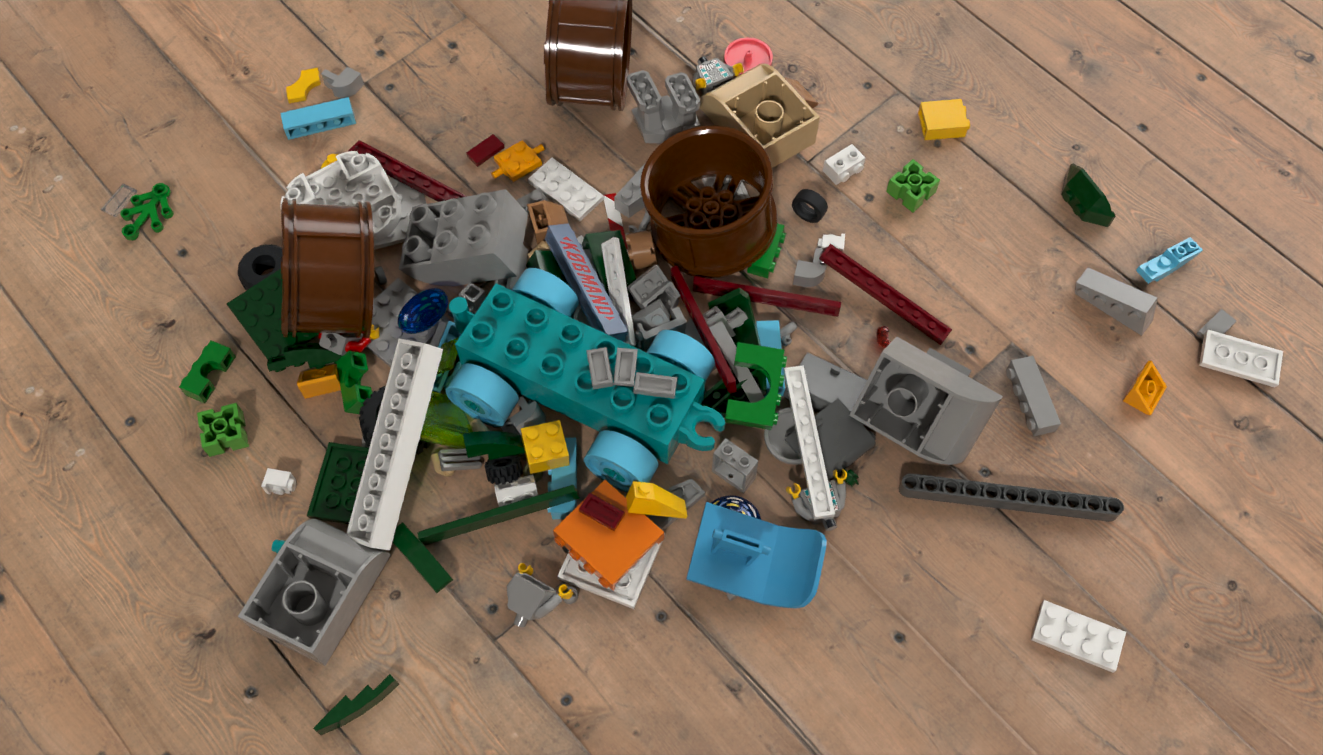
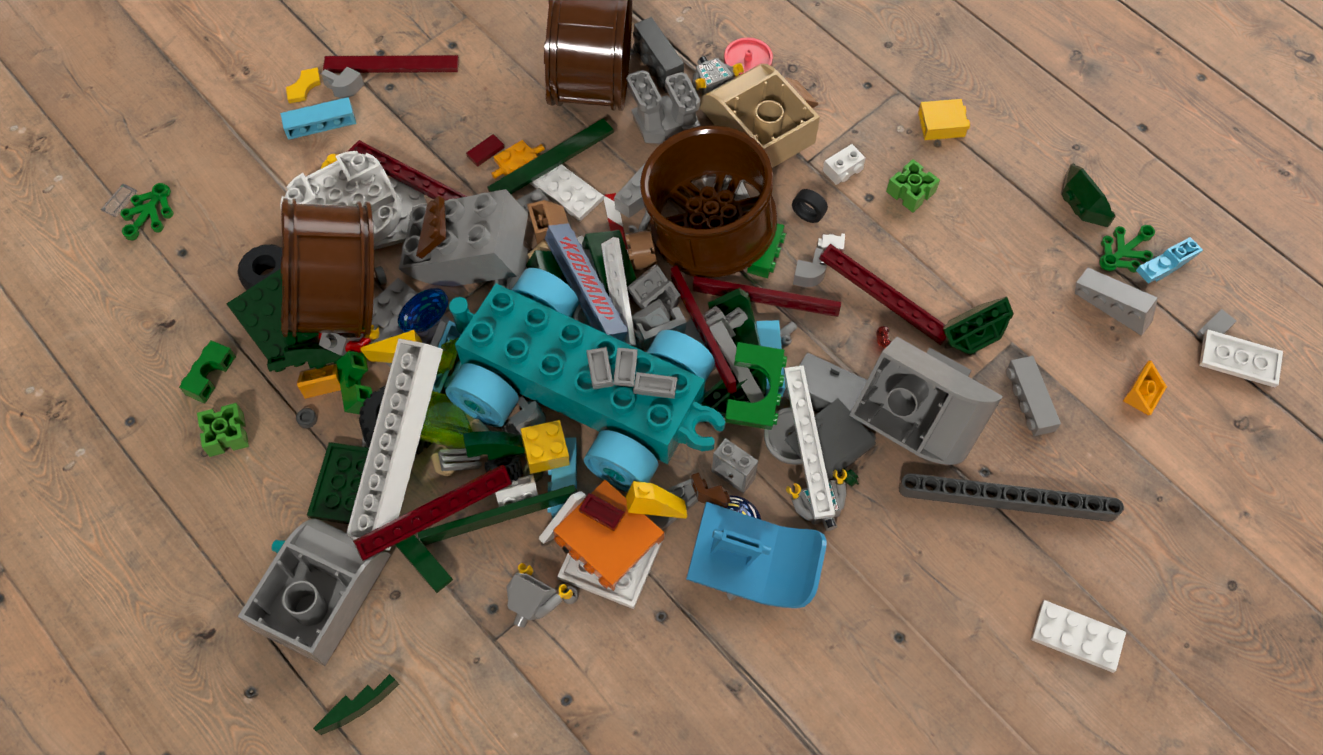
white brick [261,468,296,495] -> none
light grey brick [448,283,485,318] -> none
none -> dark grey tile [296,408,317,429]
none -> dark red tile [323,55,459,73]
none -> dark red tile [353,465,512,561]
none -> yellow slope [360,330,422,363]
none -> reddish brown wing [416,196,446,259]
none -> dark green tile [487,118,614,194]
none -> white tile [539,491,586,544]
none -> dark grey brick [632,17,684,93]
none -> reddish brown slope [691,473,730,509]
none -> dark green wedge [943,297,1014,355]
none -> green plant [1099,225,1155,273]

